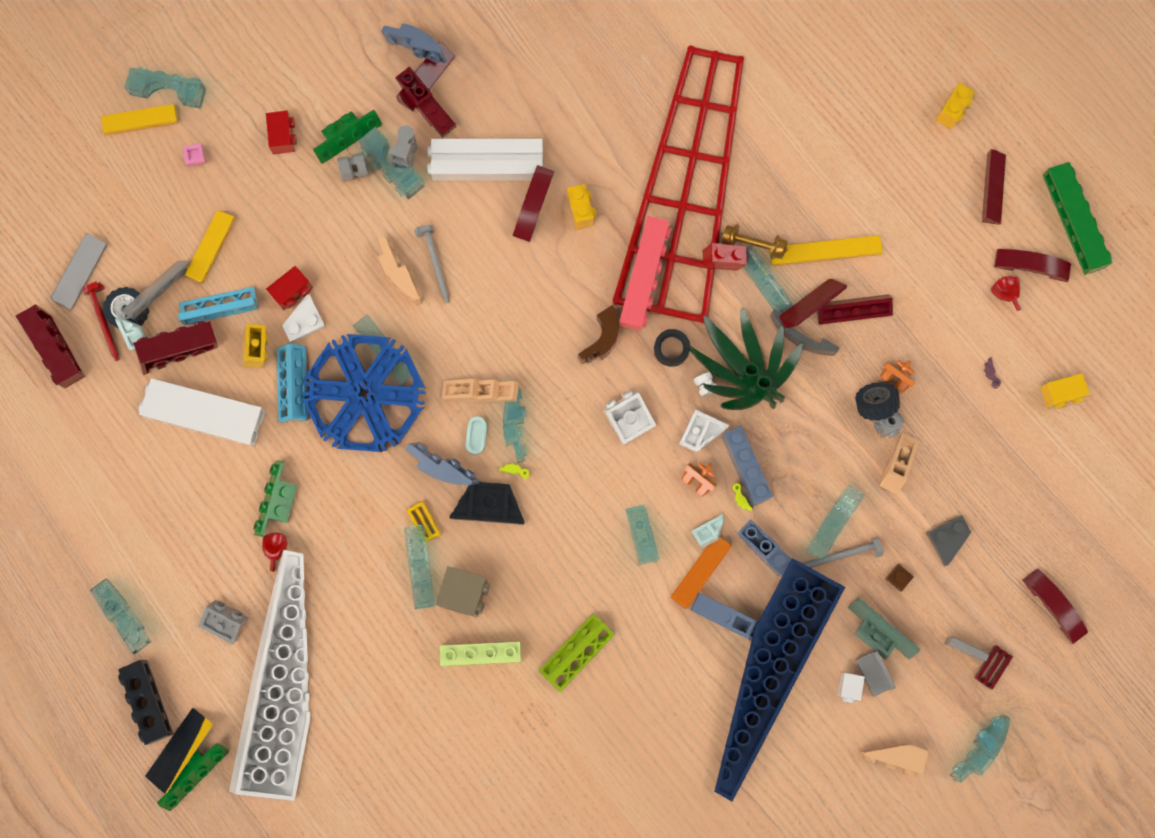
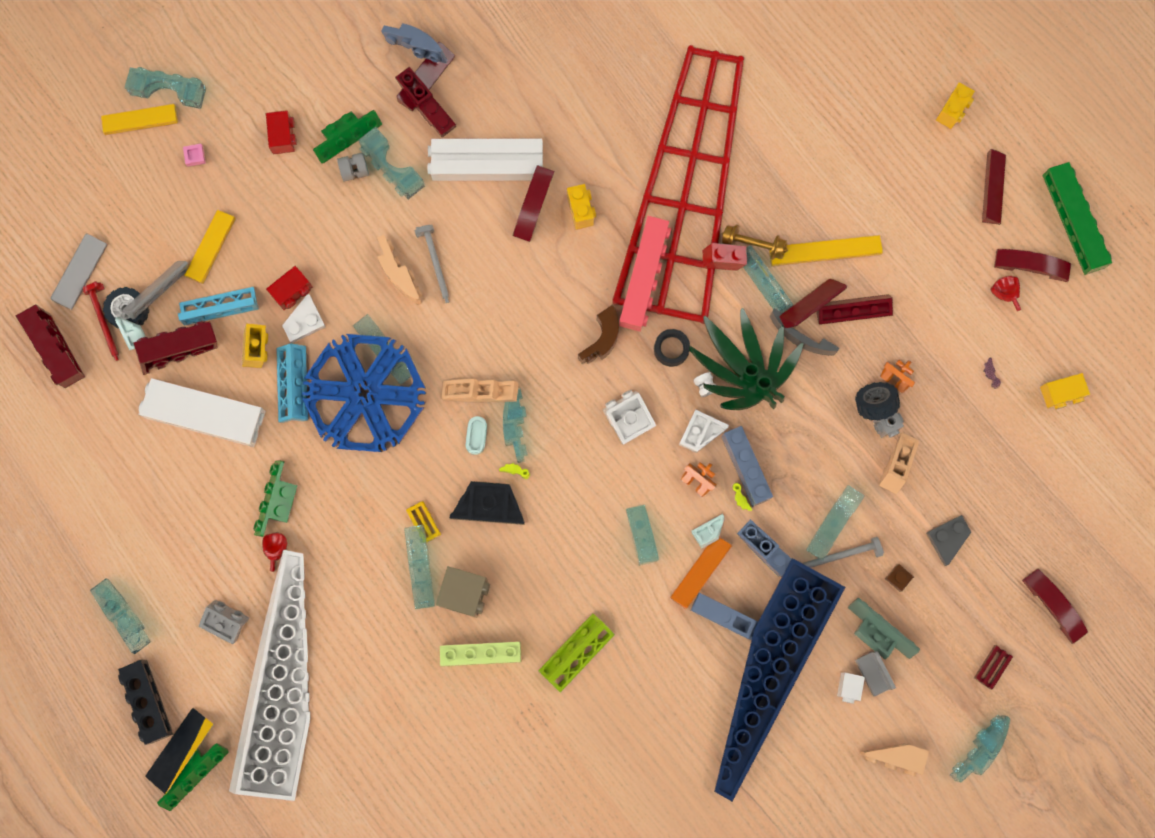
light grey legs [388,125,417,173] -> none
sand blue slope [405,442,480,485] -> none
light grey tile [944,637,989,662] -> none

